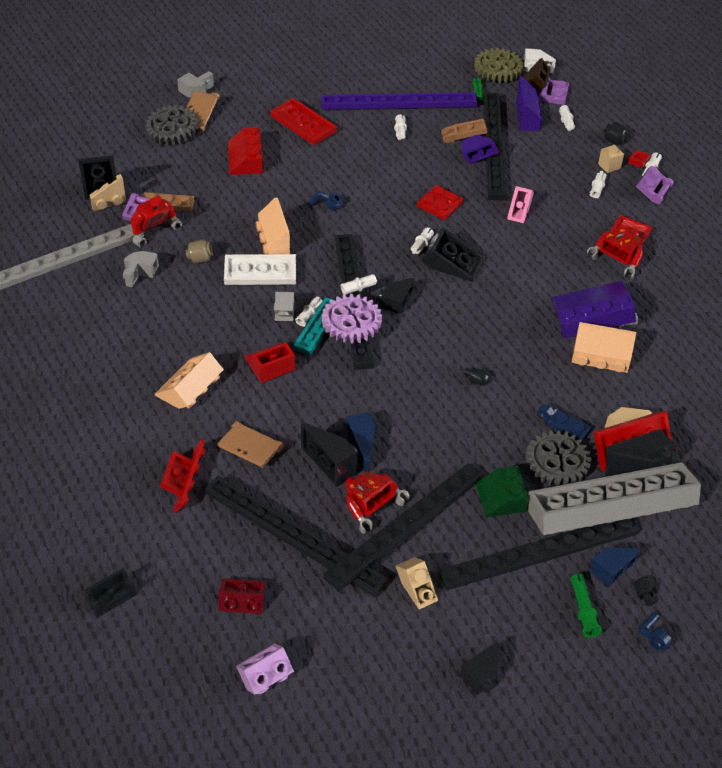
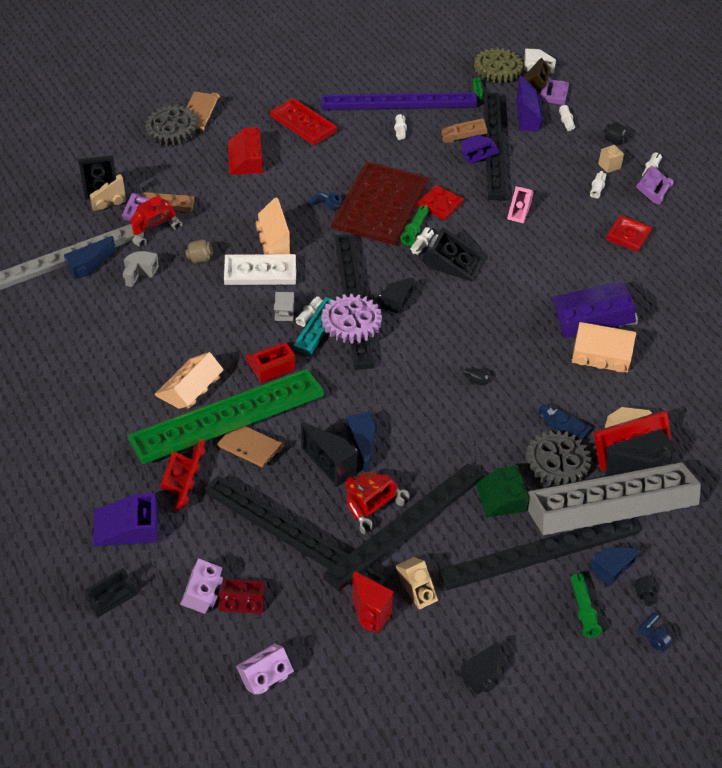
light grey brick [177,71,214,98] -> none
white axle [340,274,377,295] -> none
red torso [587,228,643,279] -> none
red plate [628,150,651,168] -> none
none -> dark blue slope [64,236,116,280]
none -> dark purple slope [93,493,158,546]
none -> green plate [127,369,324,465]
none -> lavender brick [180,558,223,614]
none -> clear red plate [331,161,428,246]
none -> red slope [352,572,393,633]
none -> green pin [400,205,429,246]

